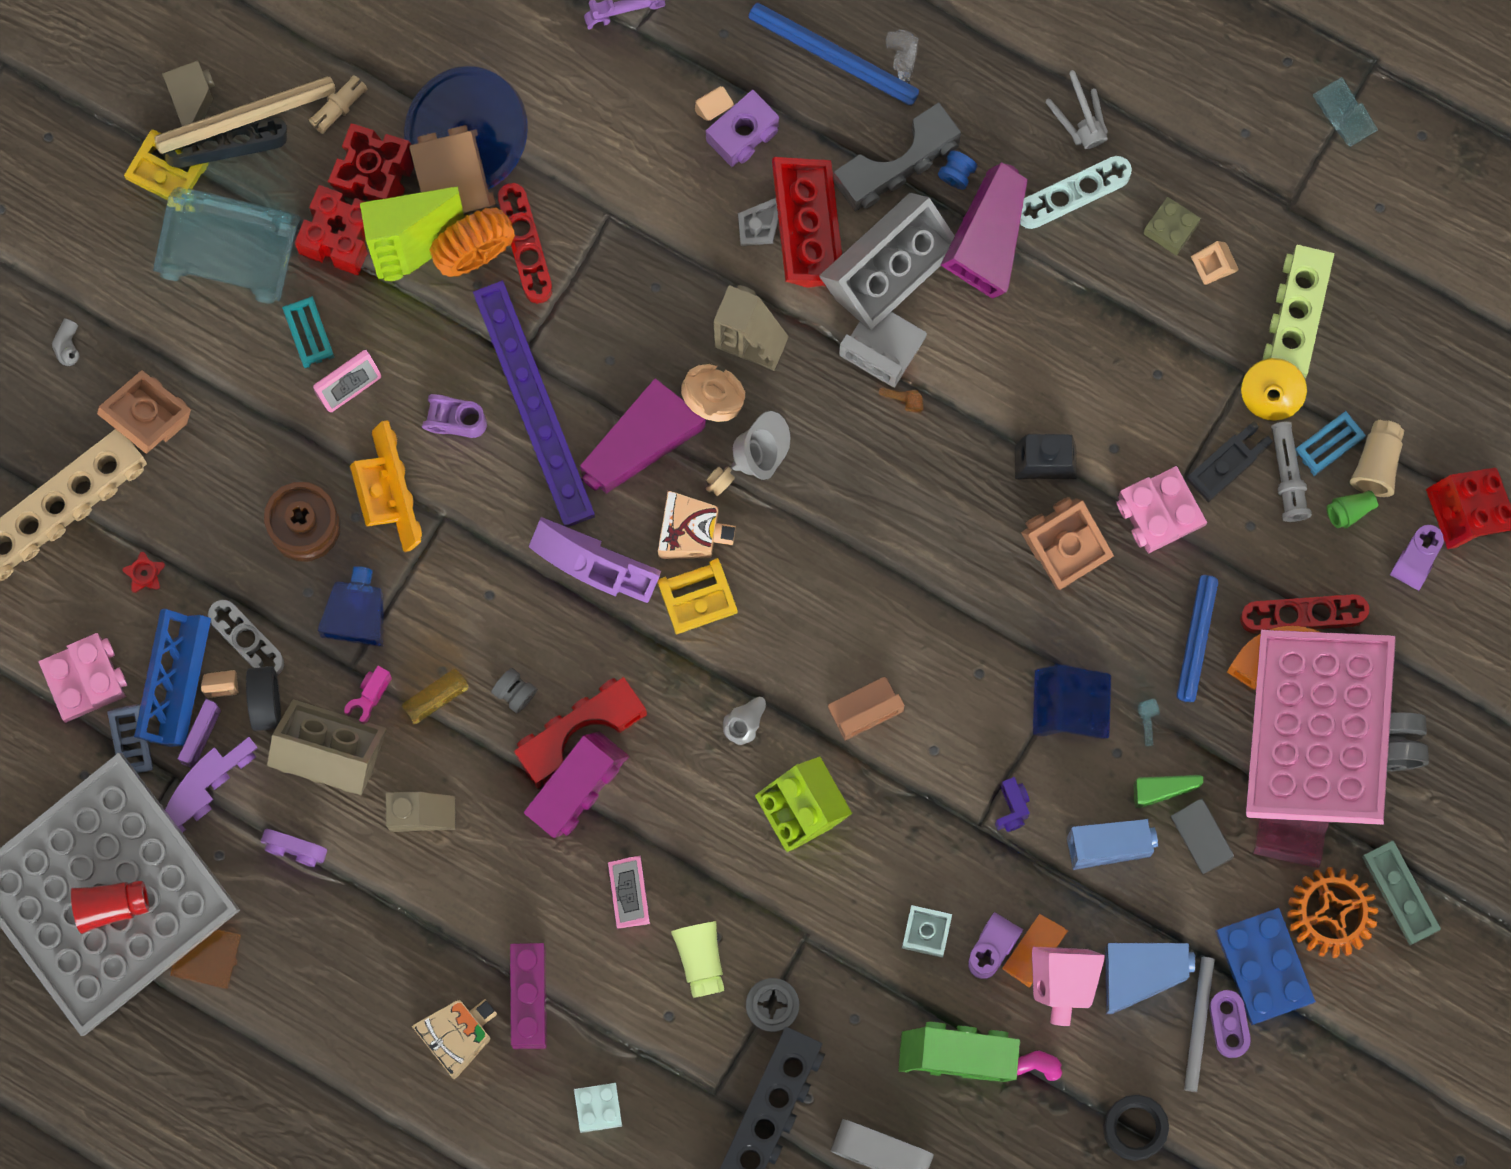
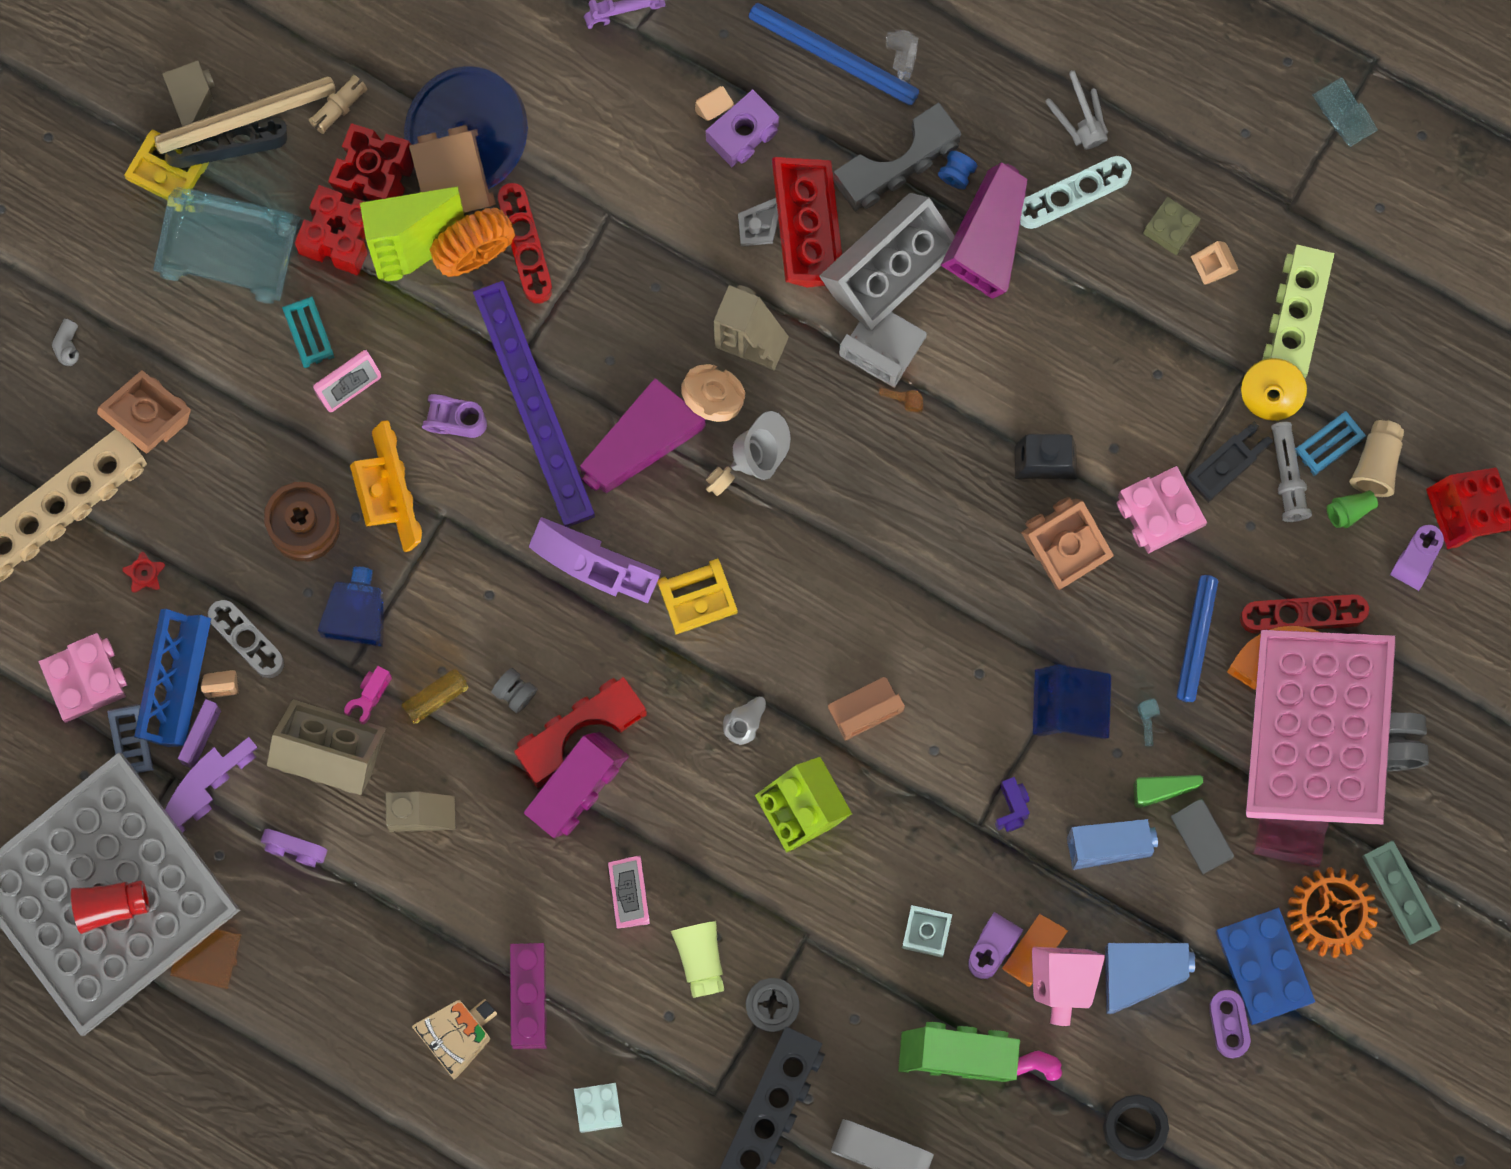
black tyre [246,666,281,731] -> none
torso [658,491,736,559] -> none
light grey bar [1184,957,1215,1092] -> none

